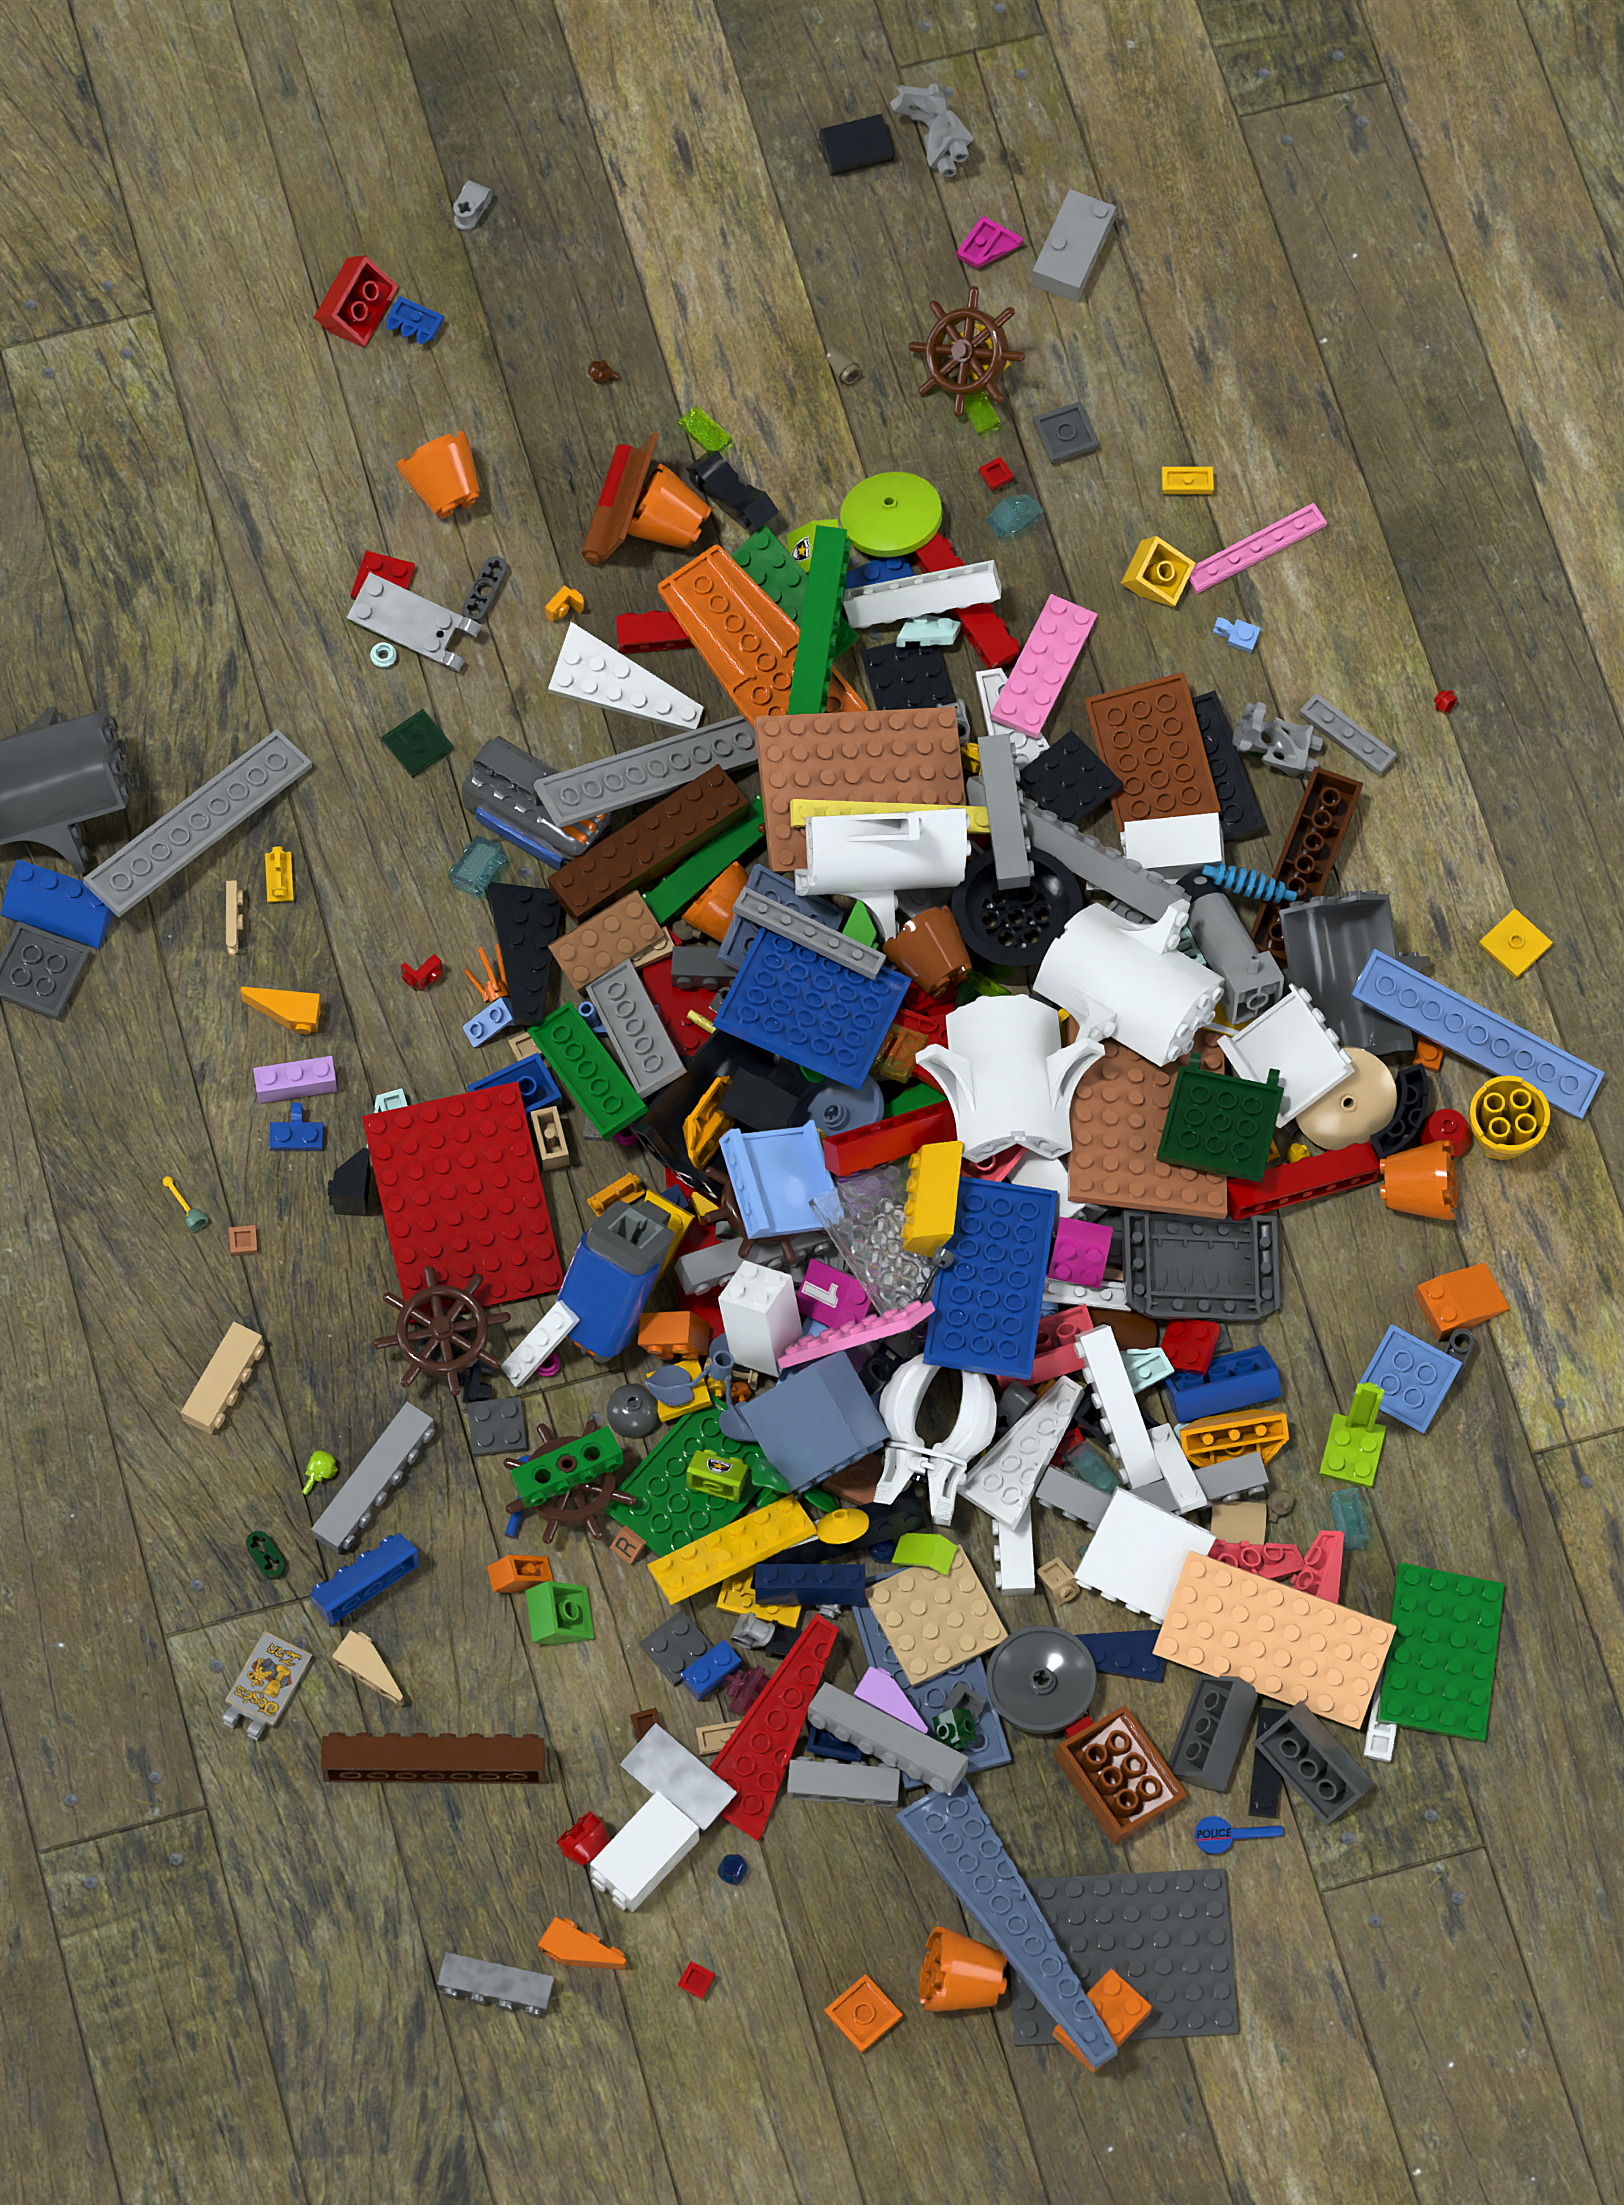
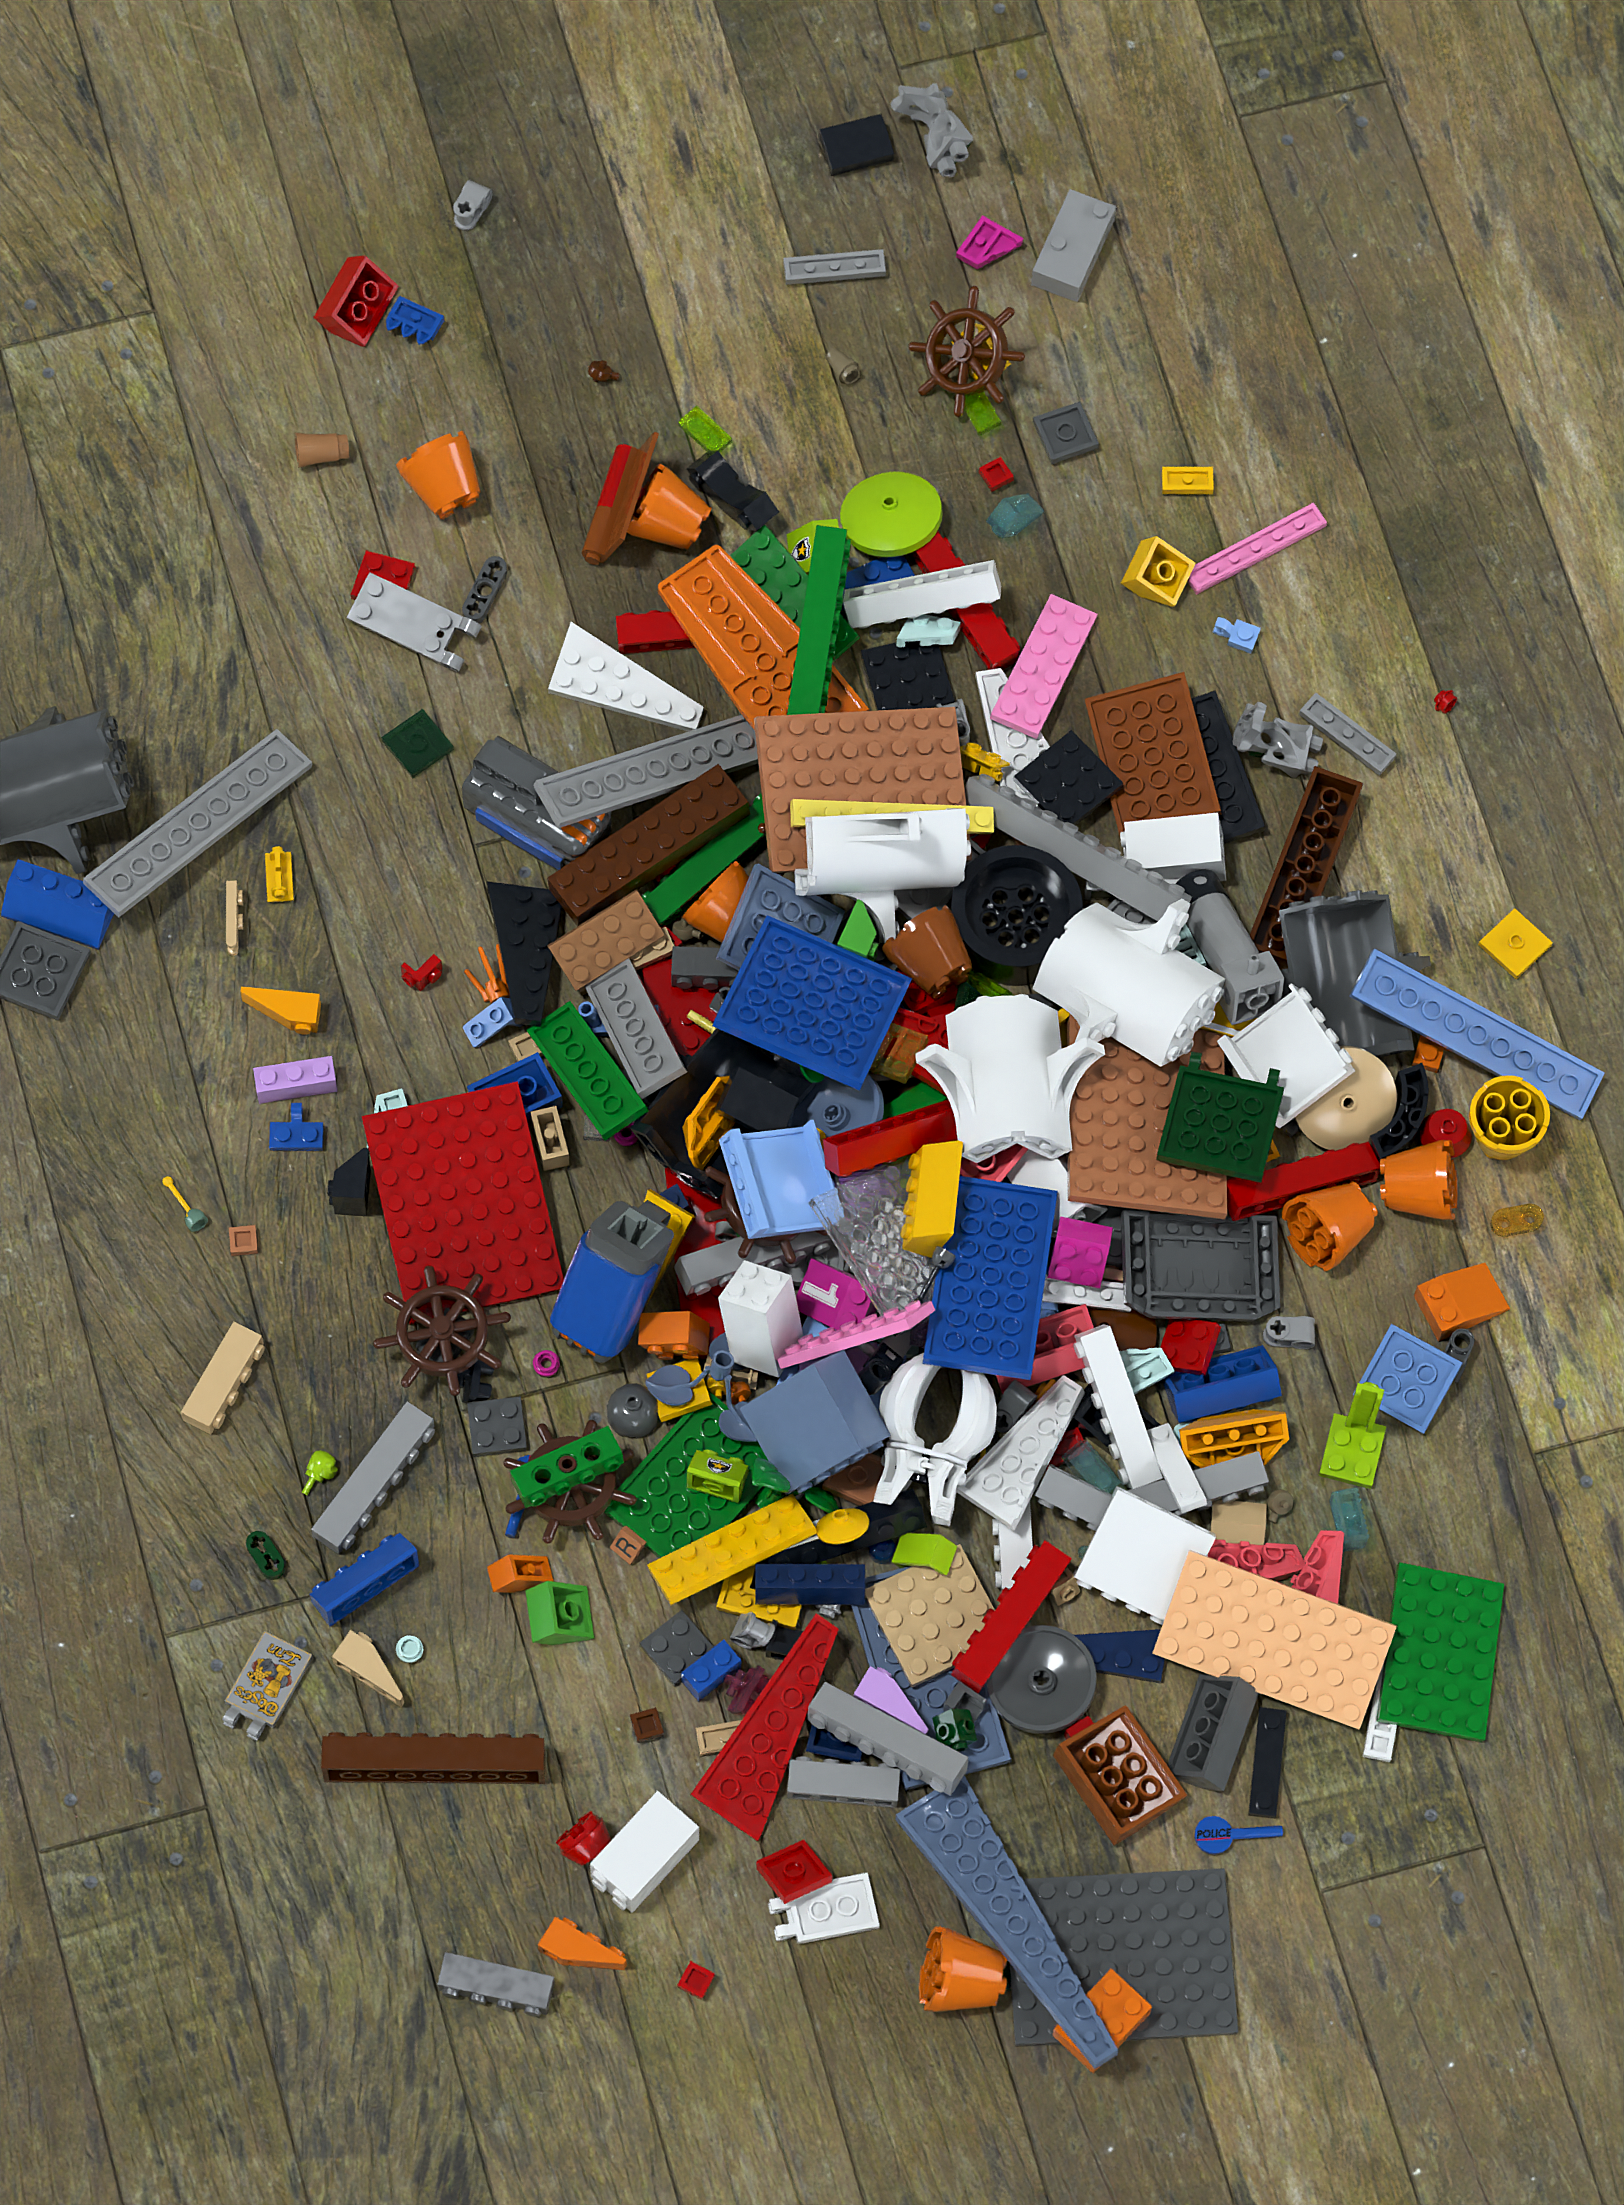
light aqua plate [370,642,396,668] -> none
clear light blue brick [448,835,508,897] -> none
white plate [501,1300,580,1387] -> none
light orange bracket [545,585,584,623] -> none
light orange hinge [586,1172,645,1217] -> none
tile [620,1723,739,1837] -> none
yellow slope [691,1192,720,1225] -> none
clear blue piece [717,1854,748,1885] -> none
light grey plate [732,886,887,980] -> none
orange plate [824,1974,903,2054] -> none
light grey brick [978,734,1034,890] -> none
dark azure piece [1202,864,1297,903] -> none
dark grey slope [1253,1700,1374,1826] -> none
yellow piece [1286,1143,1310,1163] -> none
none -> medium nougat plant [295,432,349,468]
none -> light aqua plate [396,1636,423,1663]
none -> red plate [756,1839,832,1904]
none -> white tile [768,1873,880,1944]
none -> light grey plate [783,249,886,285]
none -> red brick [951,1540,1072,1694]
none -> light grey piece [1263,1316,1315,1349]
none -> orange cone [1282,1182,1378,1271]
none -> clear yellow plate [1490,1204,1544,1237]

